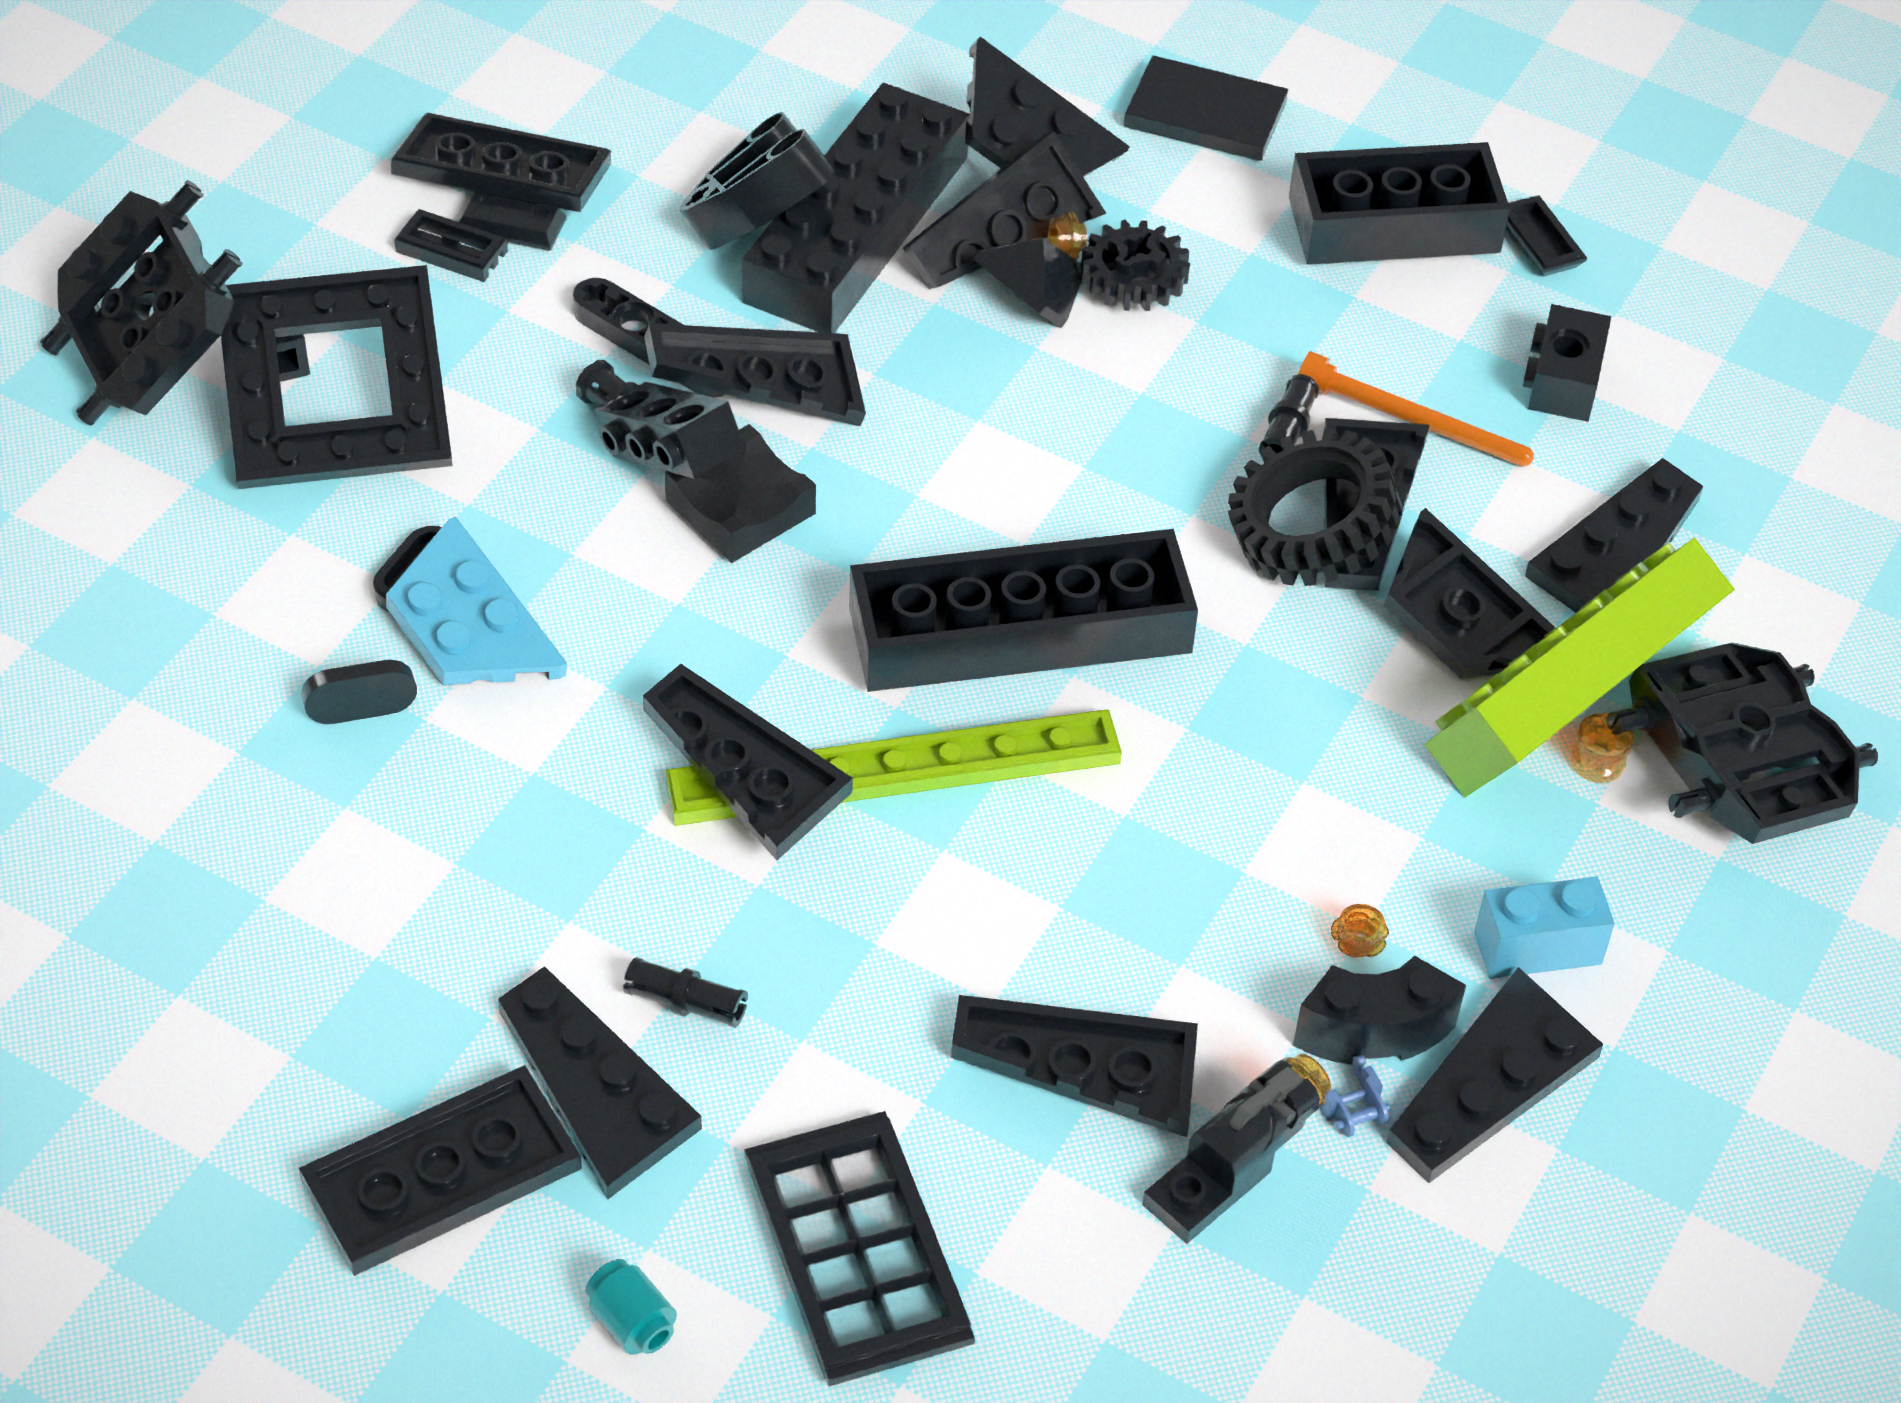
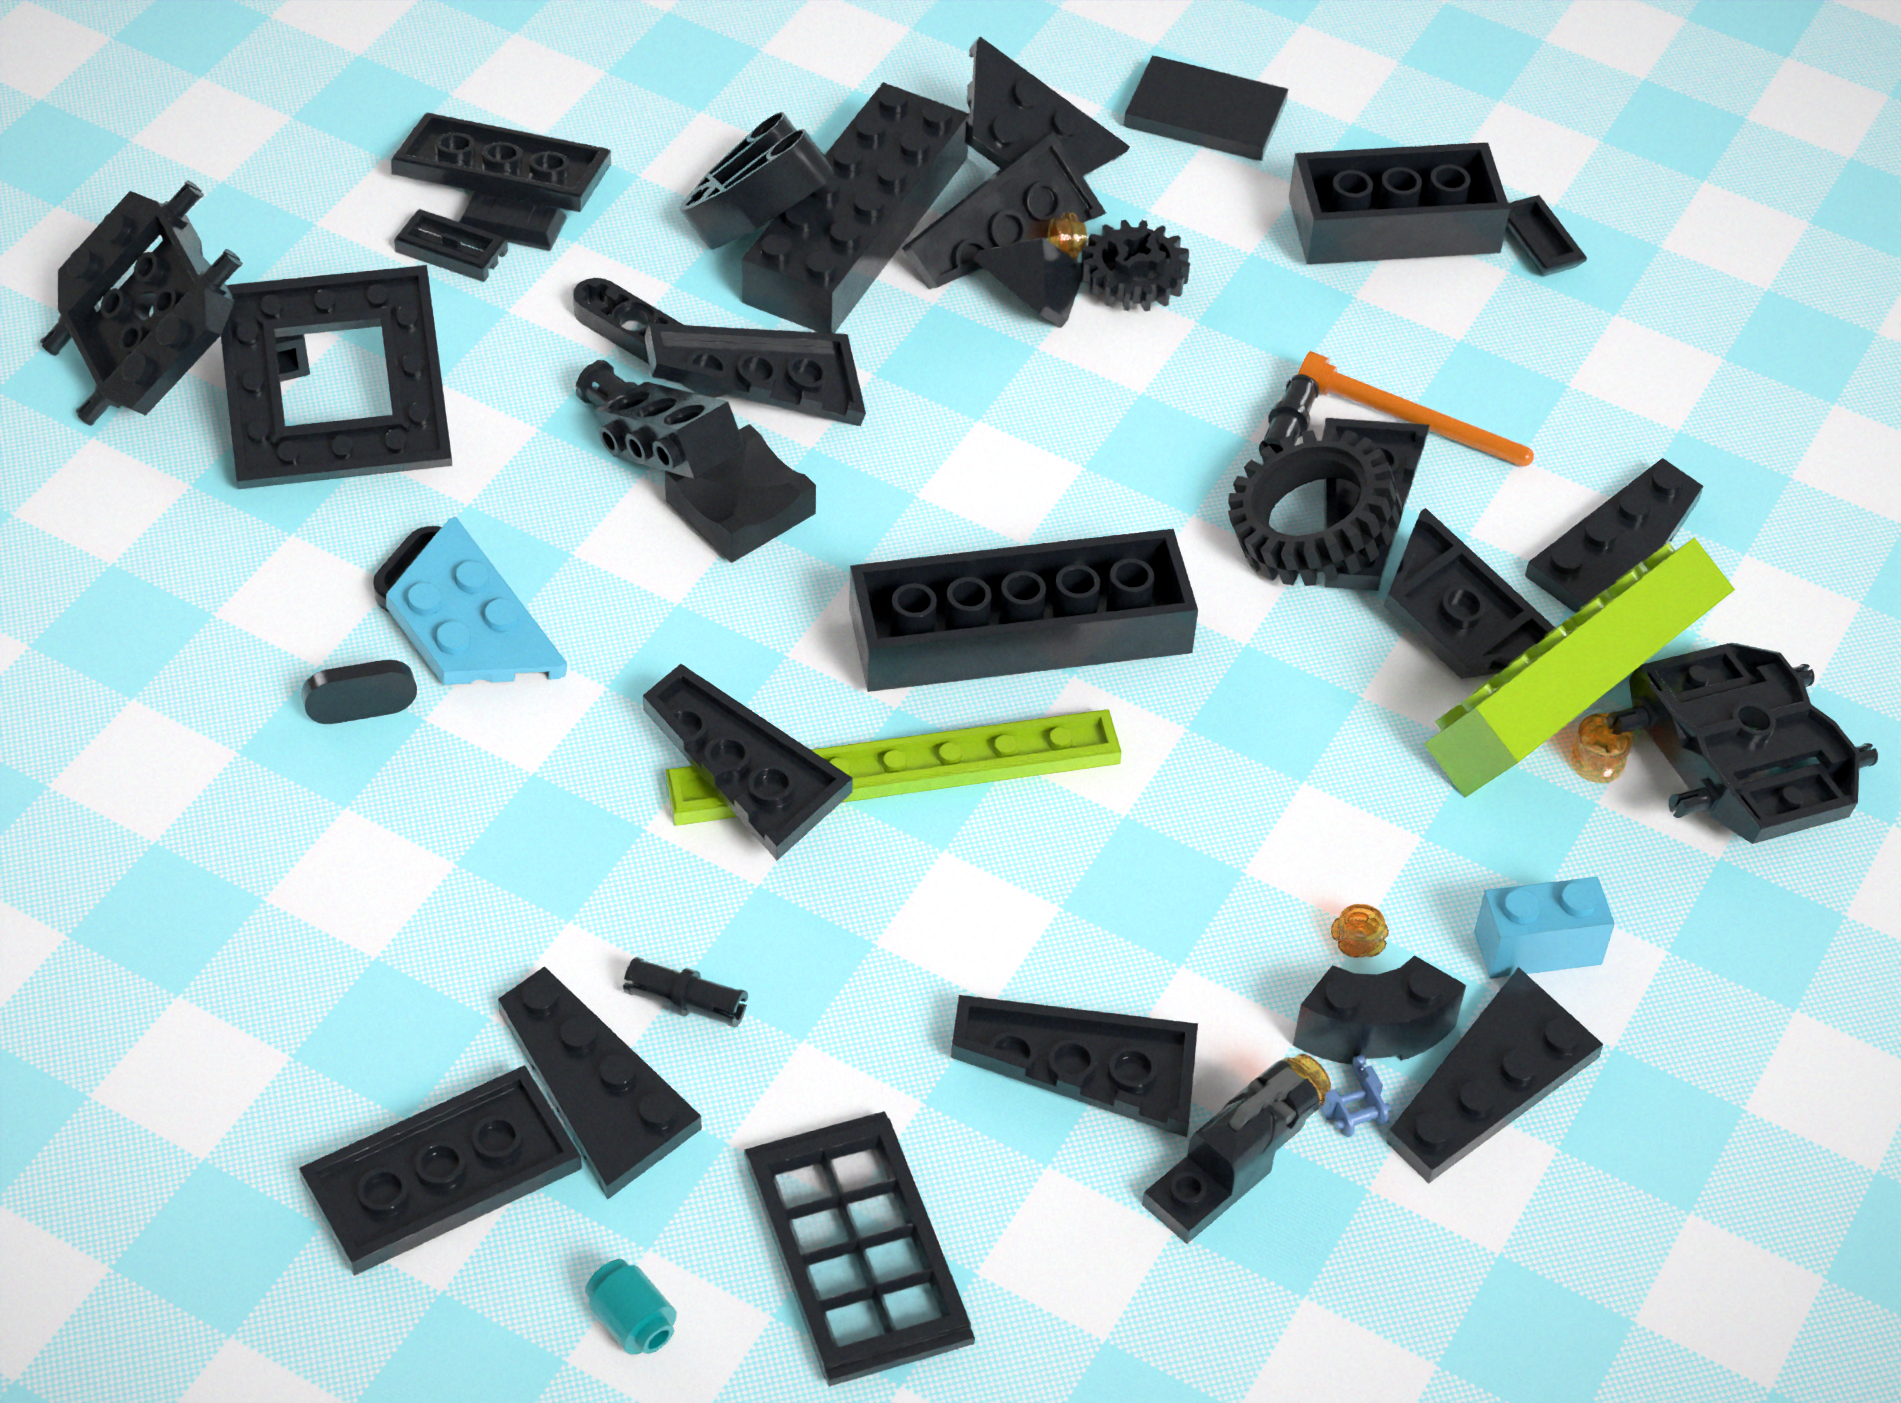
black brick [1522,304,1612,422] -> none

